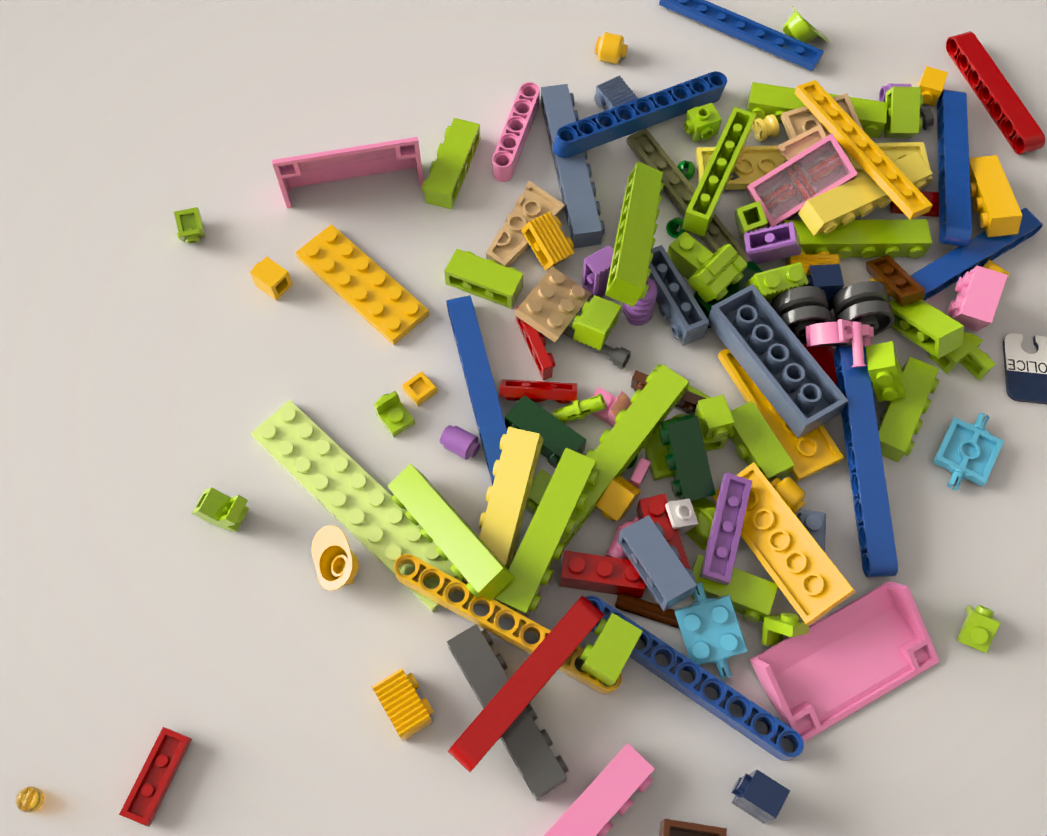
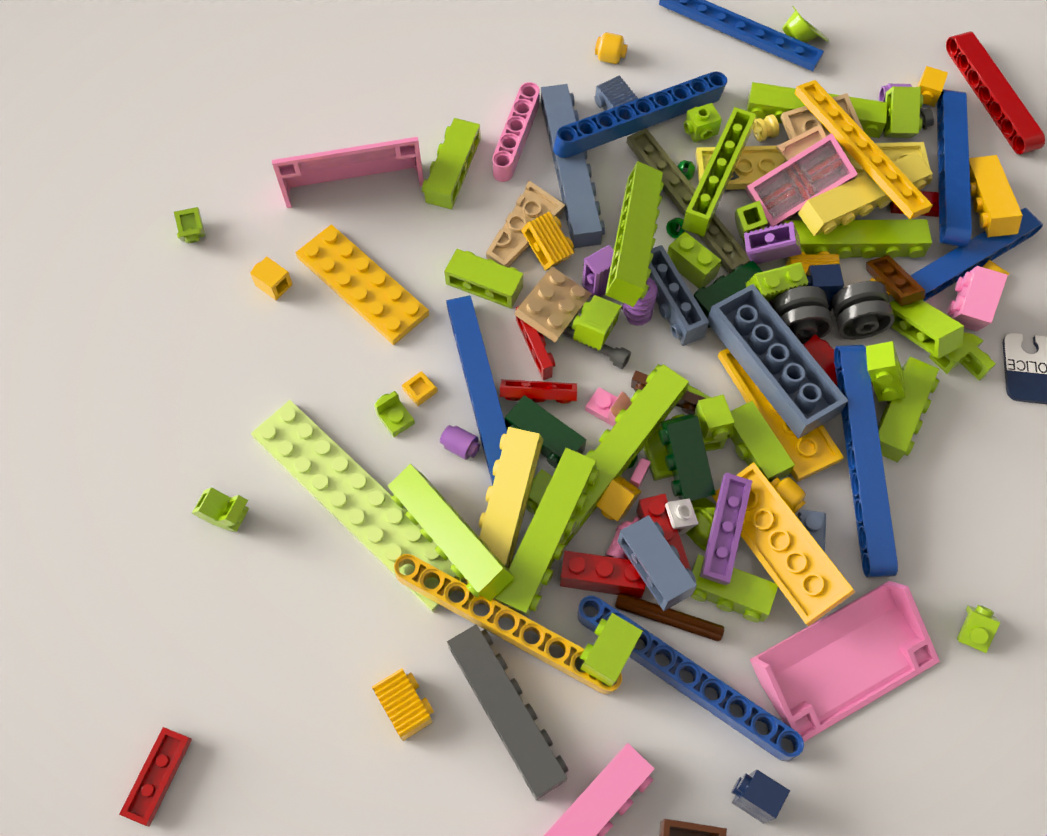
clear yellow hinge [15,787,44,813] -> none
piece [311,525,359,591] -> none
red beam [447,595,605,773] -> none
lime pin [553,393,607,424] -> none
medium azure plate [674,582,748,679] -> none
lime brick [688,244,747,302] -> none
lime bracket [761,612,809,646] -> none
bright pink piece [805,319,874,368] -> none
medium azure plate [932,413,1004,490] -> none

